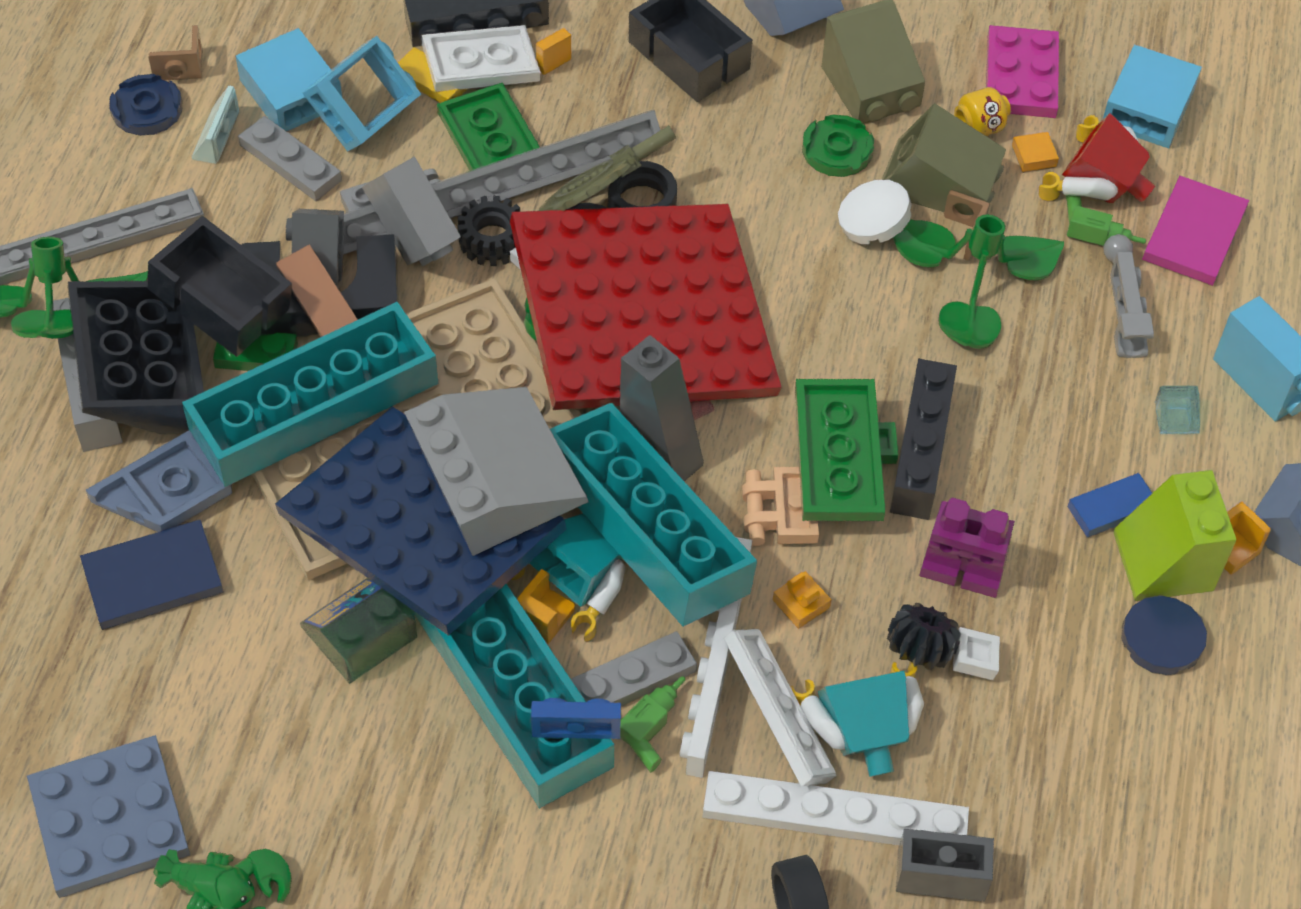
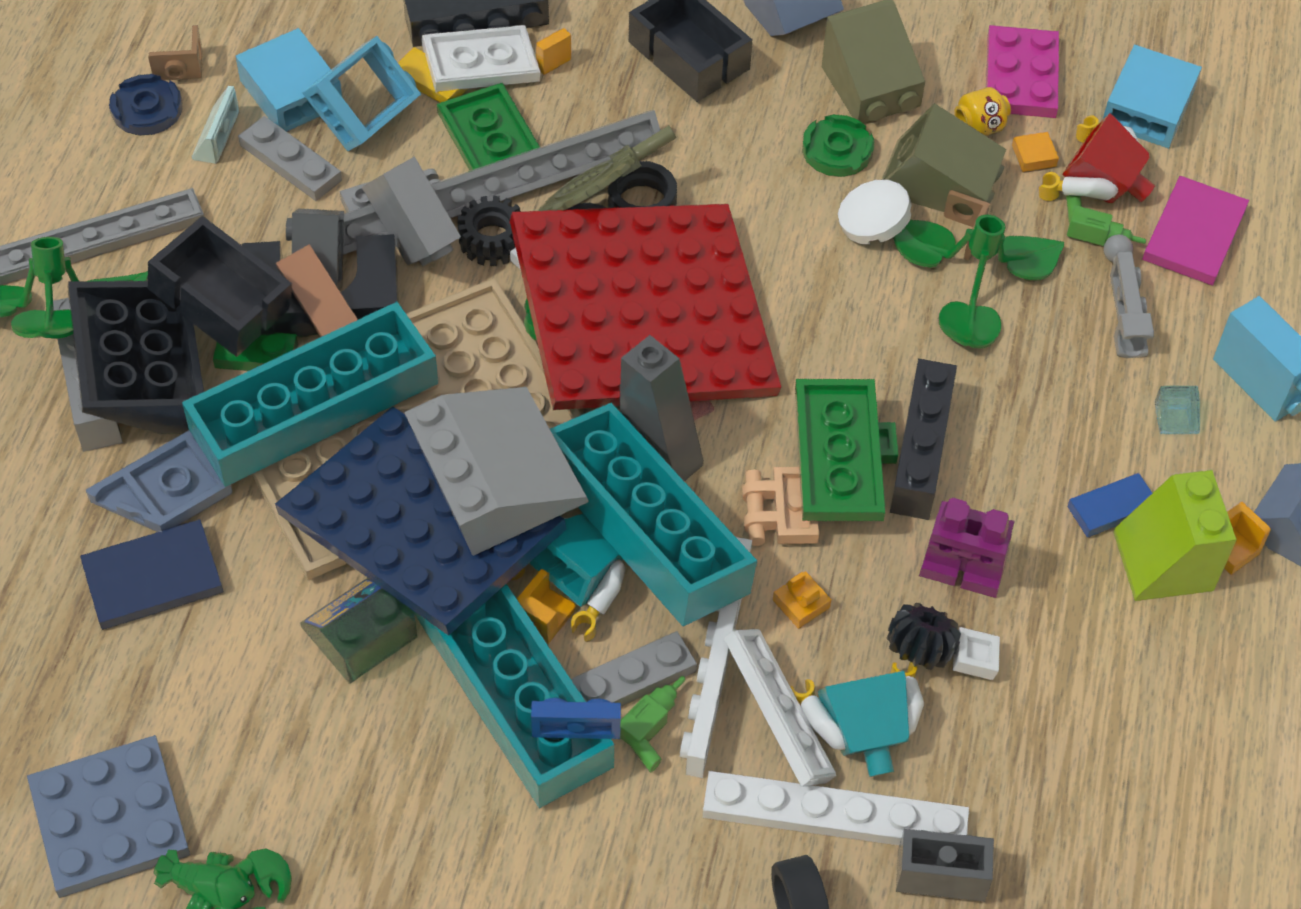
dark blue tile [1121,596,1207,675] -> none

